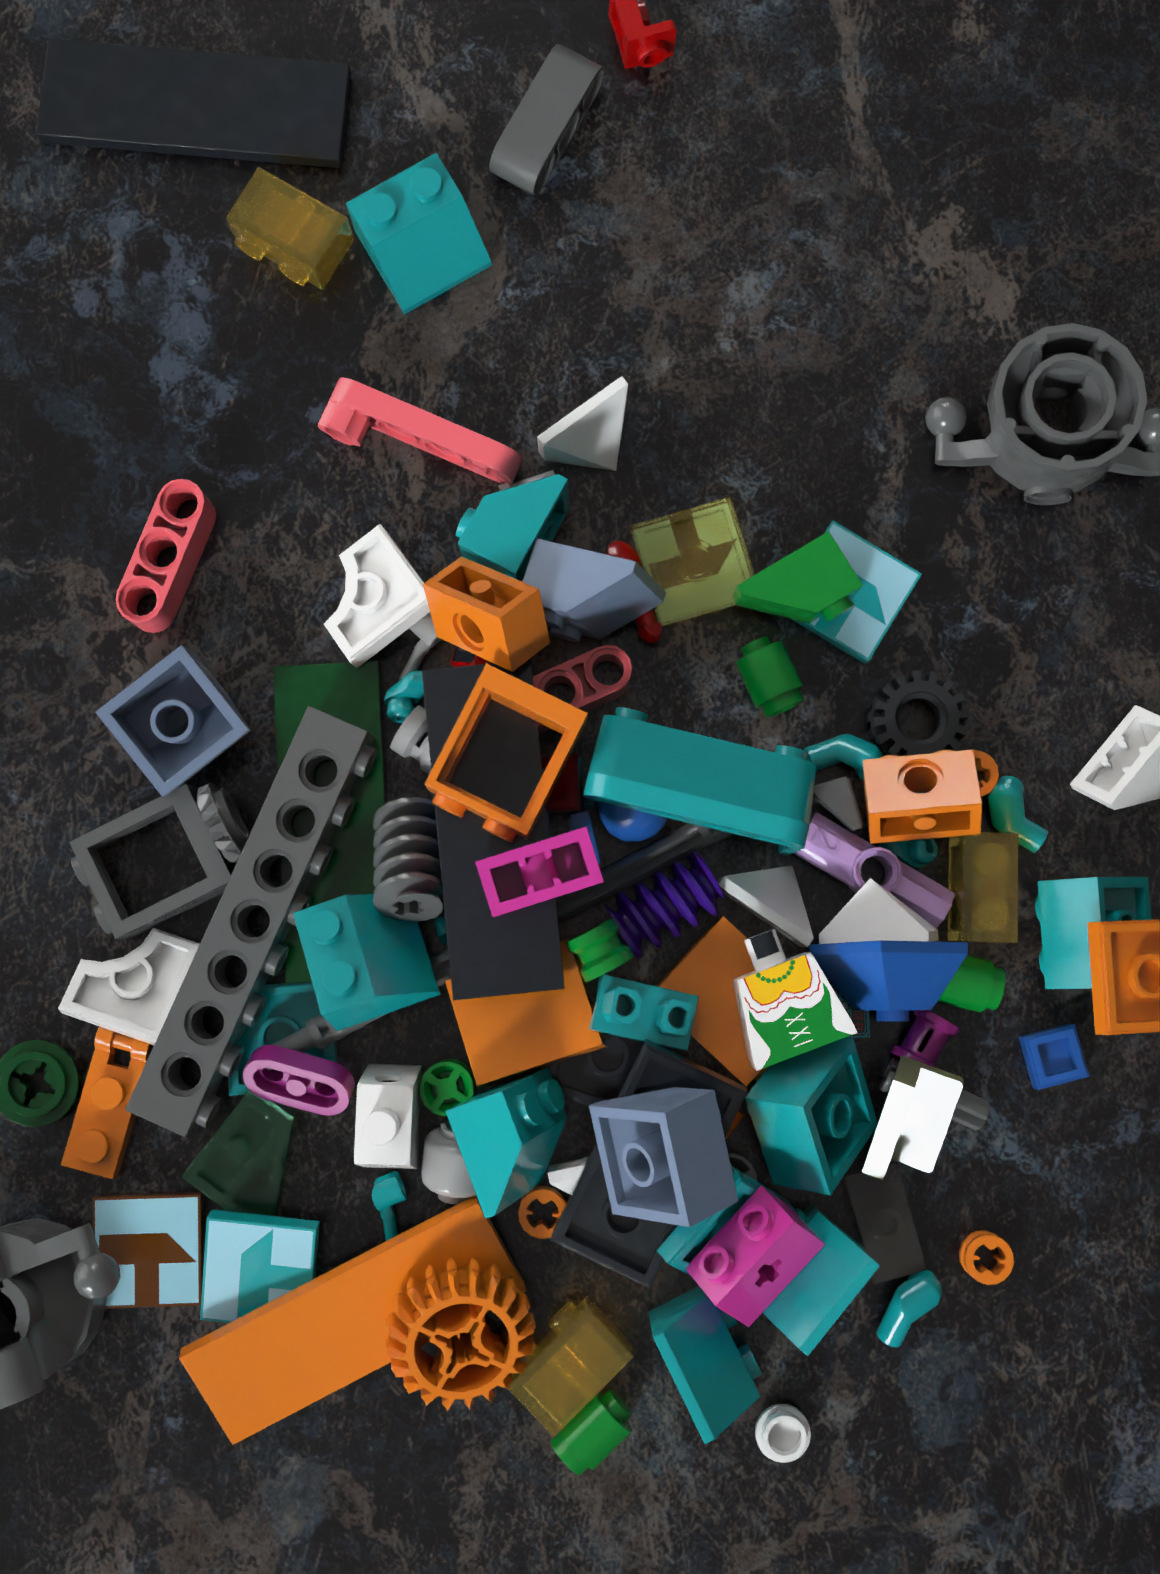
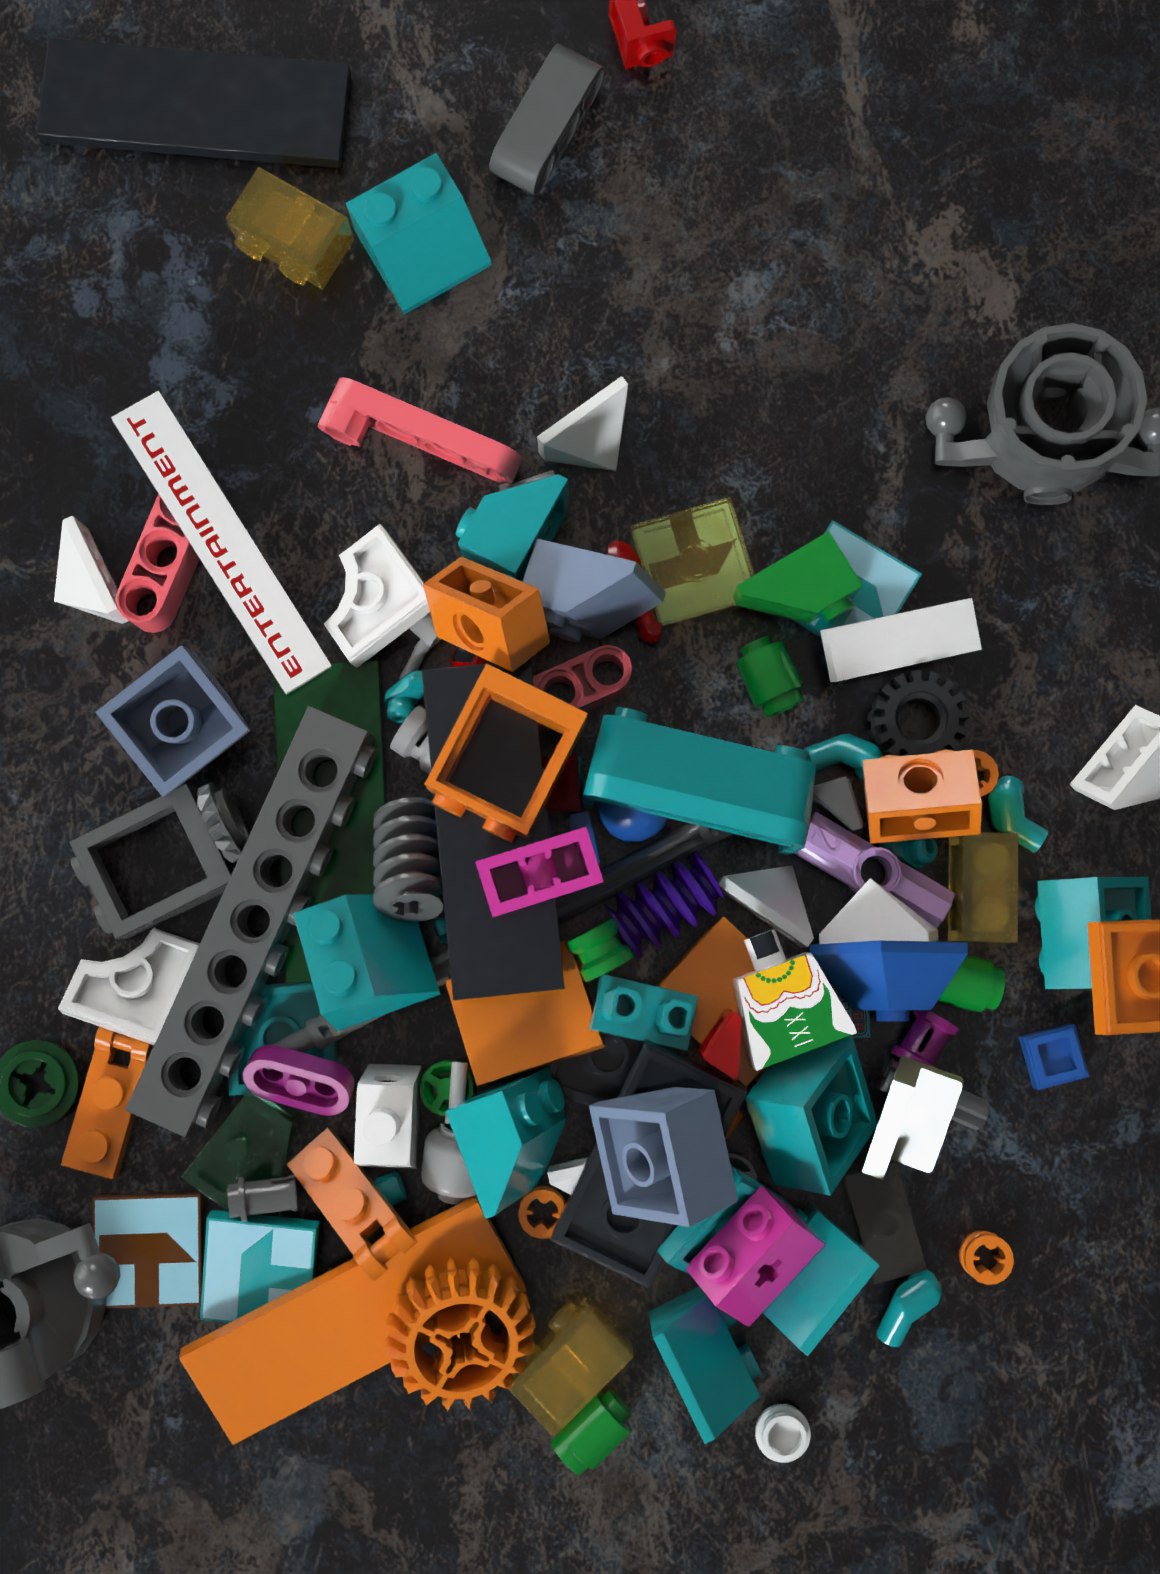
none -> white slope [54,516,129,624]
none -> white tile [111,391,332,695]
none -> dark grey pin [227,1174,298,1222]
none -> orange plate [287,1127,418,1281]
none -> light grey piece [445,1062,468,1124]
none -> red slope [697,1008,741,1081]
none -> white tile [820,598,982,682]

